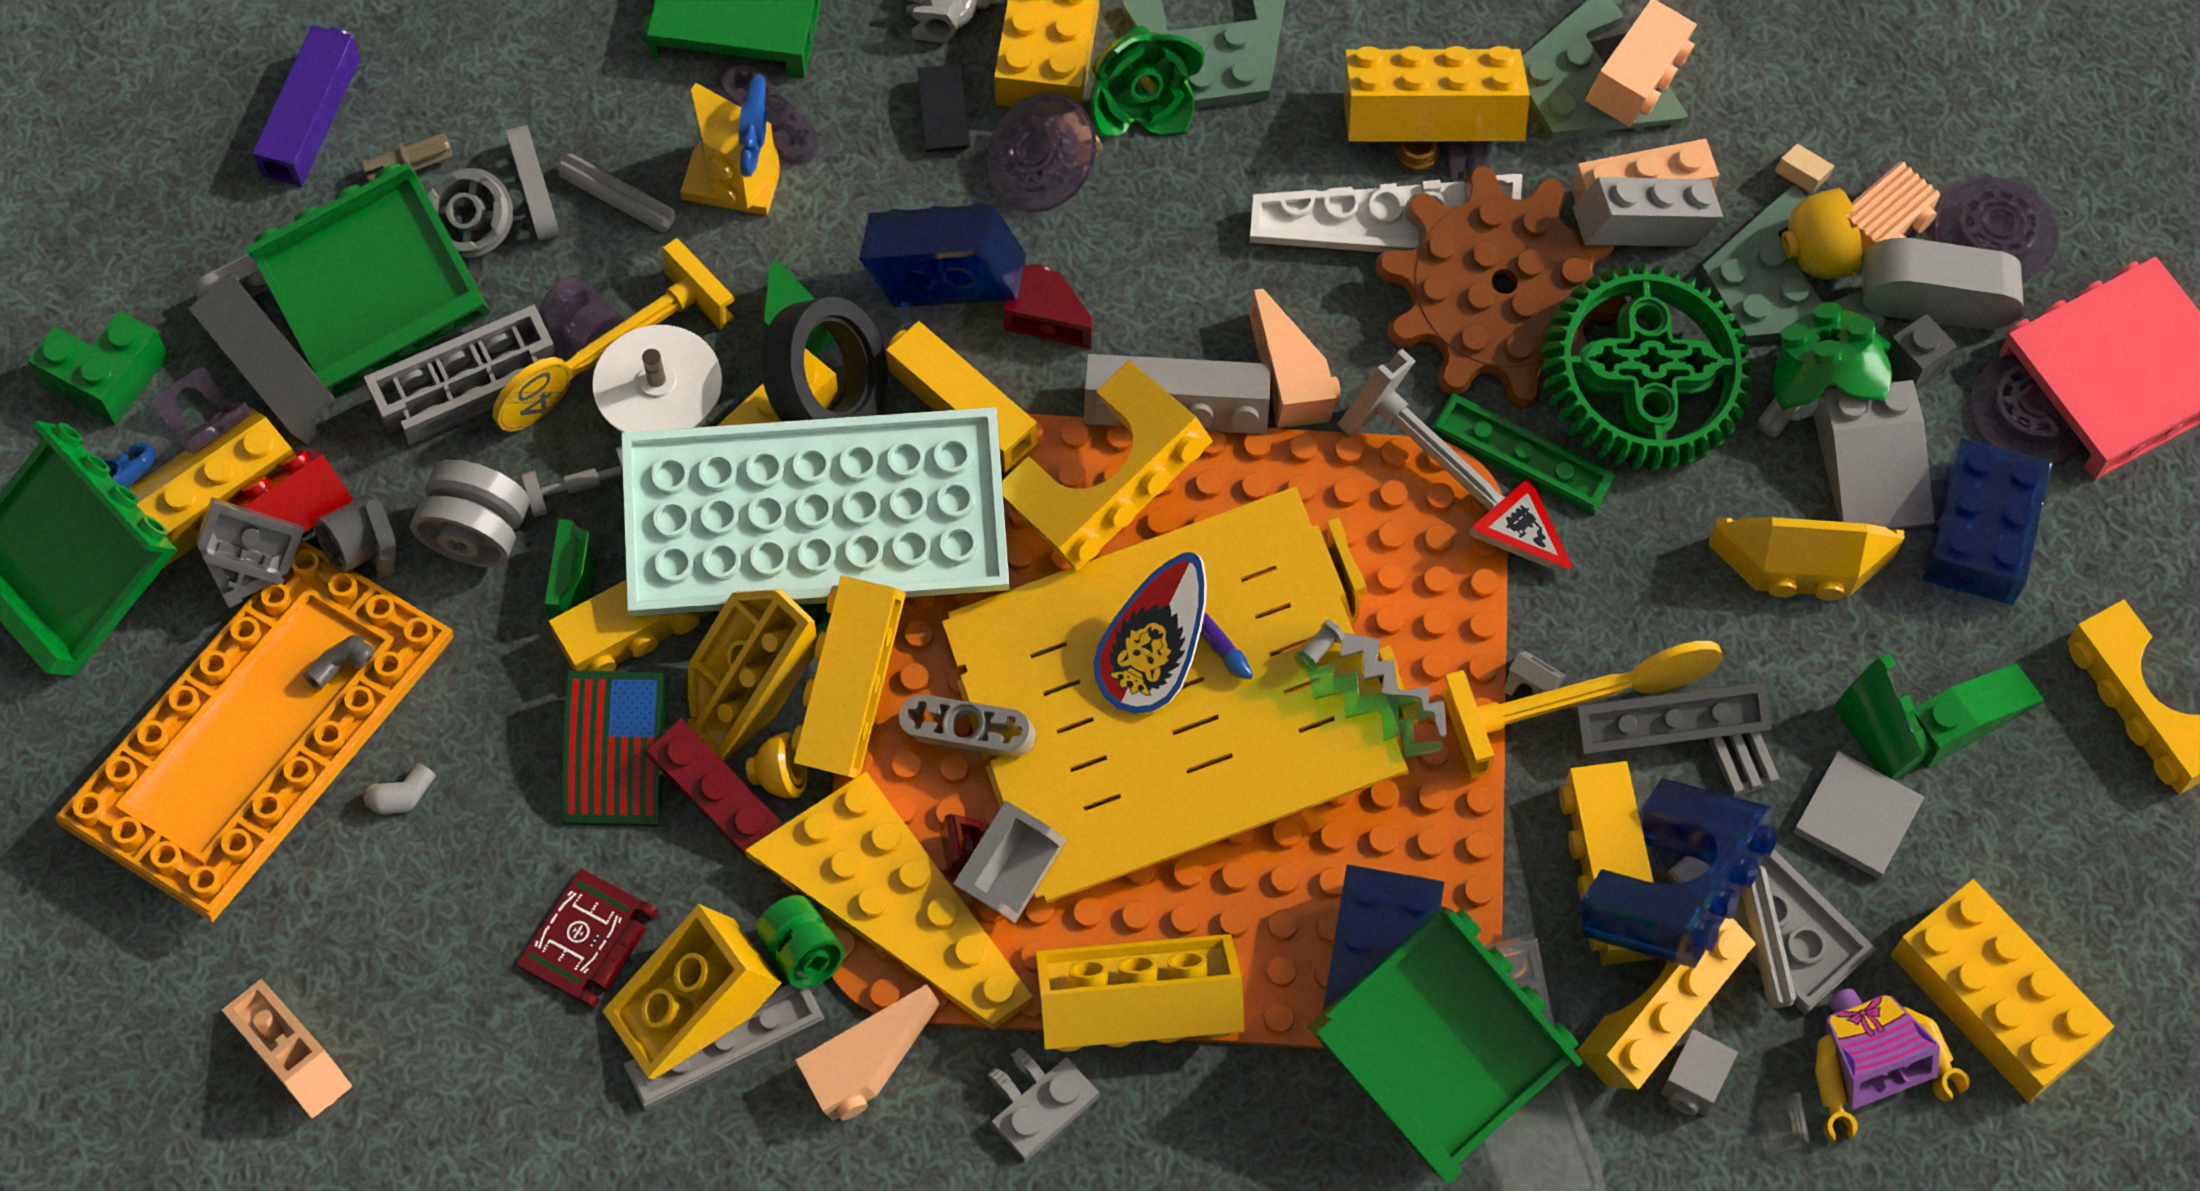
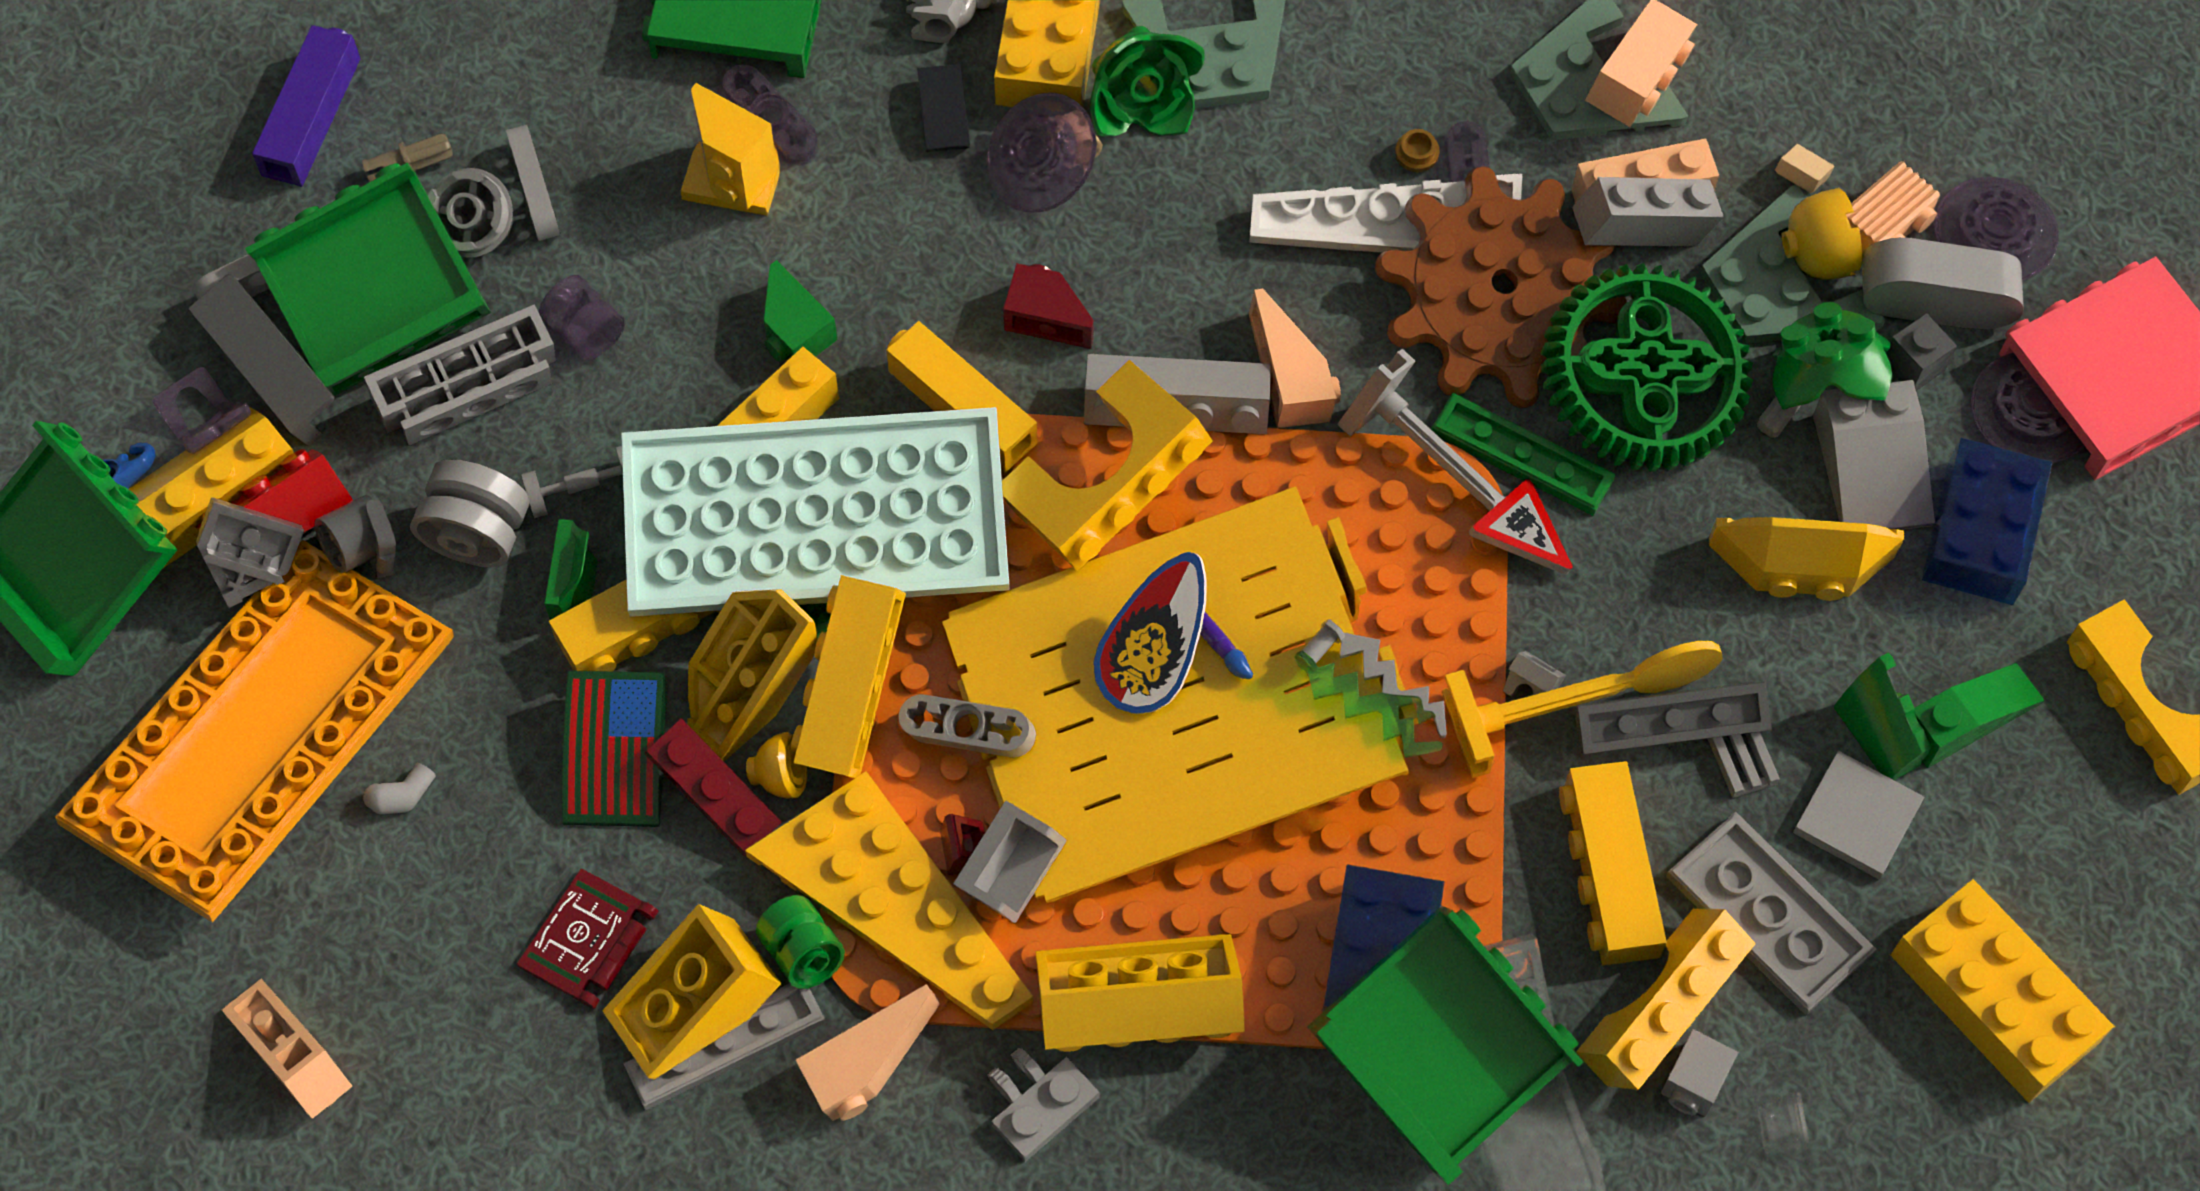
green brick [27,311,169,426] -> none
dark grey arm [303,635,374,690] -> none
yellow piece [492,238,734,432] -> none
light grey axle [558,154,676,232] -> none
white piece [592,325,722,433] -> none
blue piece [739,74,767,178] -> none
black tyre [761,297,888,422] -> none
clear blue brick [859,203,1027,308] -> none
yellow brick [1343,46,1530,142] -> none
clear blue arch [1581,778,1777,969] -> none
light grey axle [1738,866,1796,1008] -> none
torso [1815,989,1970,1143] -> none

